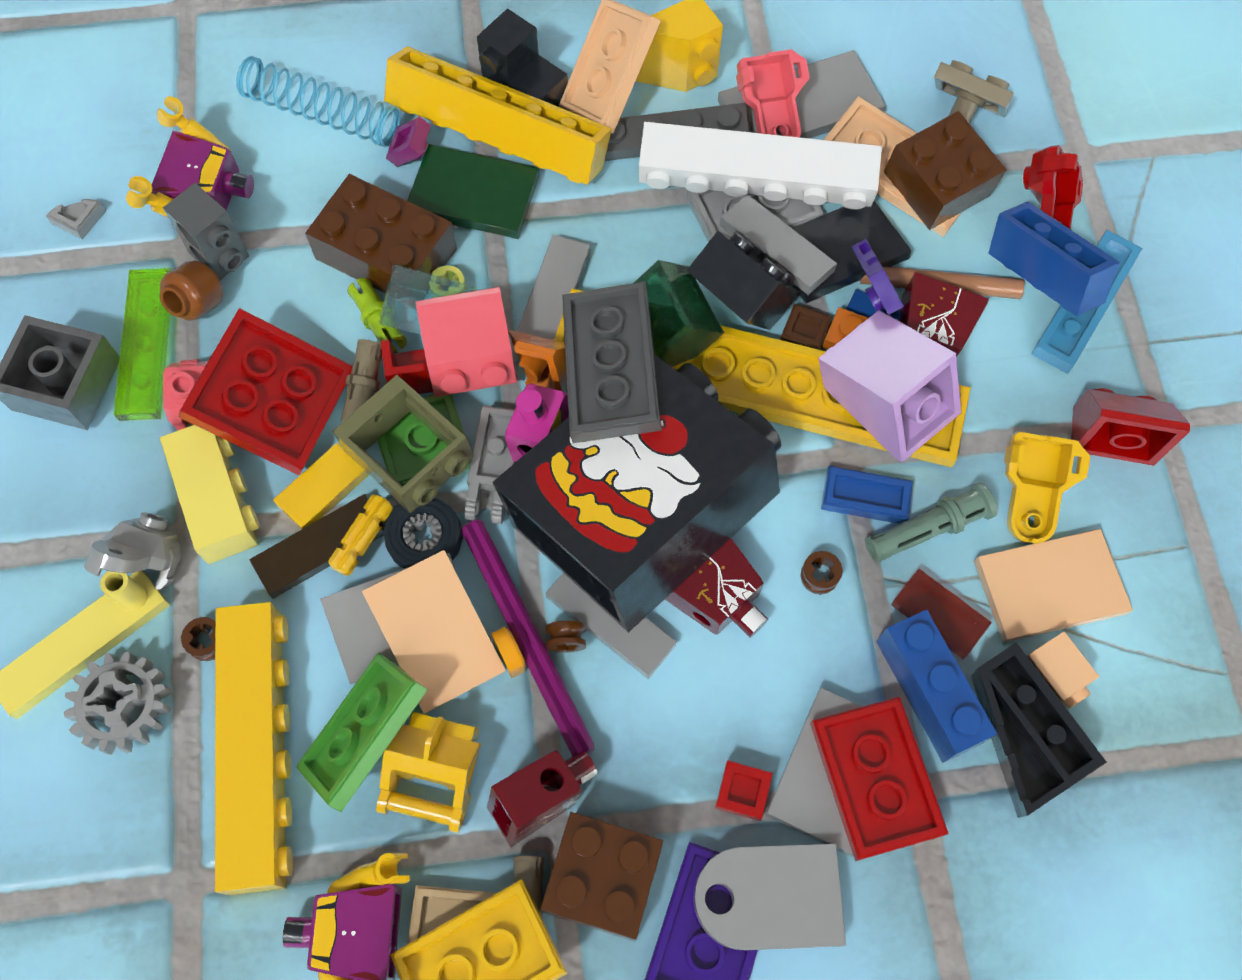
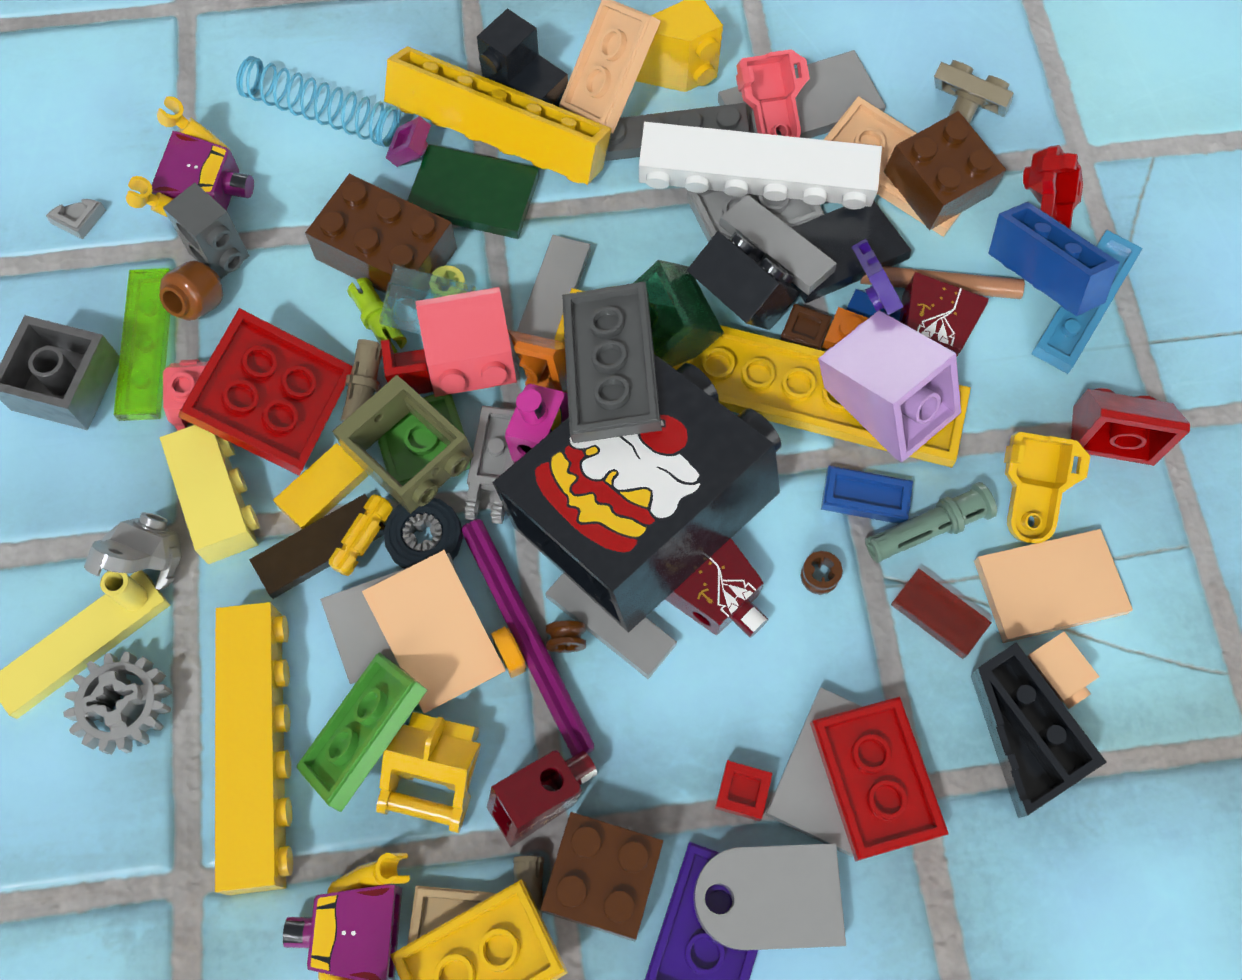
reddish brown bush [181,617,216,661] -> none
blue brick [876,609,997,763] -> none

